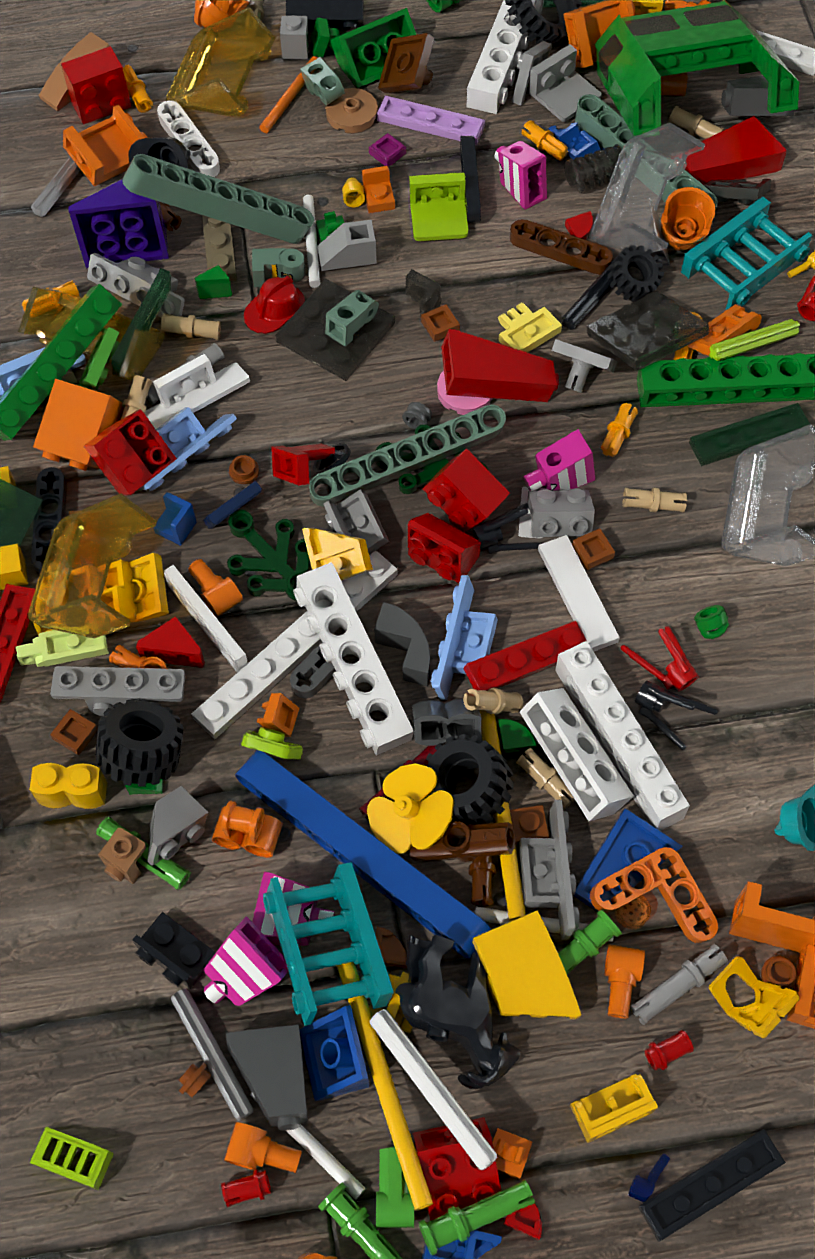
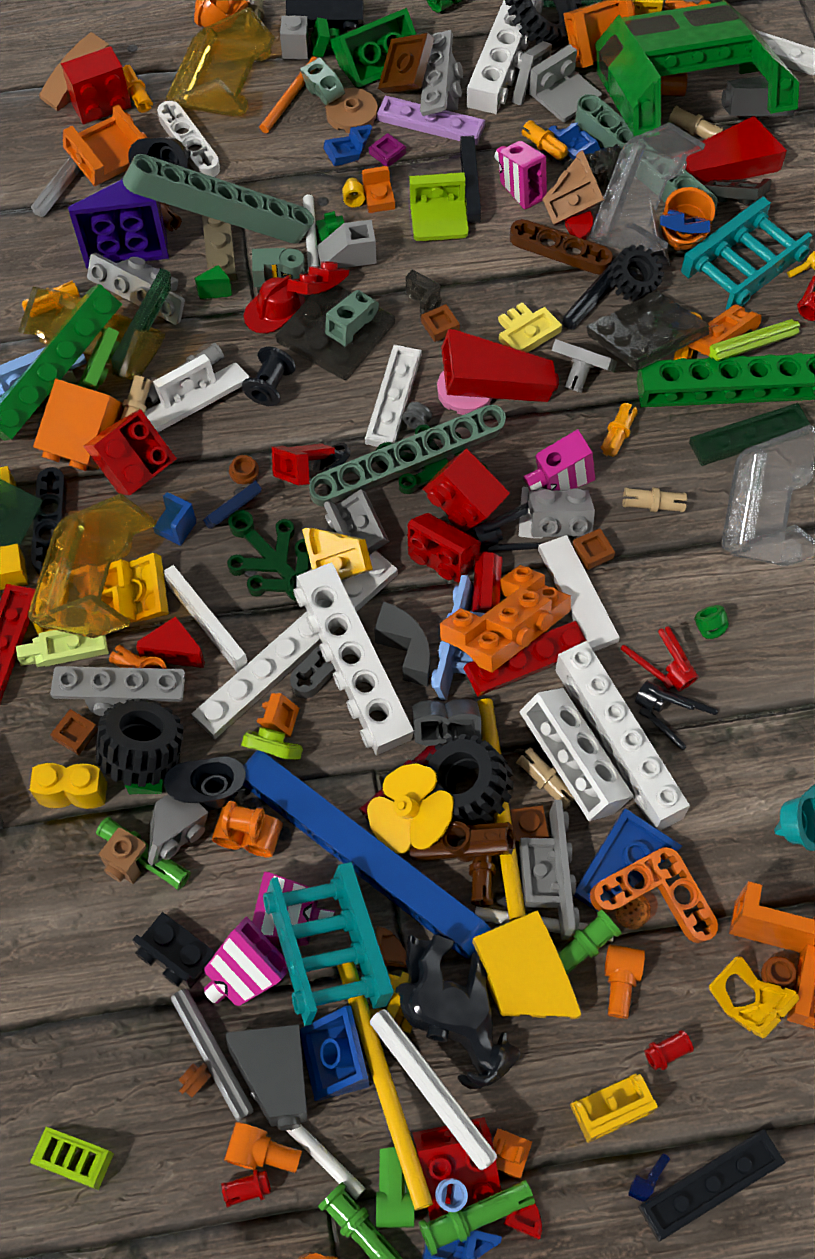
light blue bracket [138,407,237,491] -> none
tan pin [161,313,221,340] -> none
orange pin [188,559,243,618] -> none
tan pin [463,688,523,714] -> none
green tile [498,719,536,754] -> none
light grey pin [630,944,728,1025] -> none
none -> black piece [164,756,246,810]
none -> black hose [242,347,296,407]
none -> red slope [287,261,349,295]
none -> blue slope [323,124,372,166]
none -> white tile [365,345,422,447]
none -> light grey bracket [420,30,463,116]
none -> light blue hinge [435,1178,468,1212]
none -> orange bracket [440,565,571,673]
none -> red axle [472,552,502,613]
none -> medium nougat wing [542,150,605,226]
none -> blue slope [660,210,710,233]

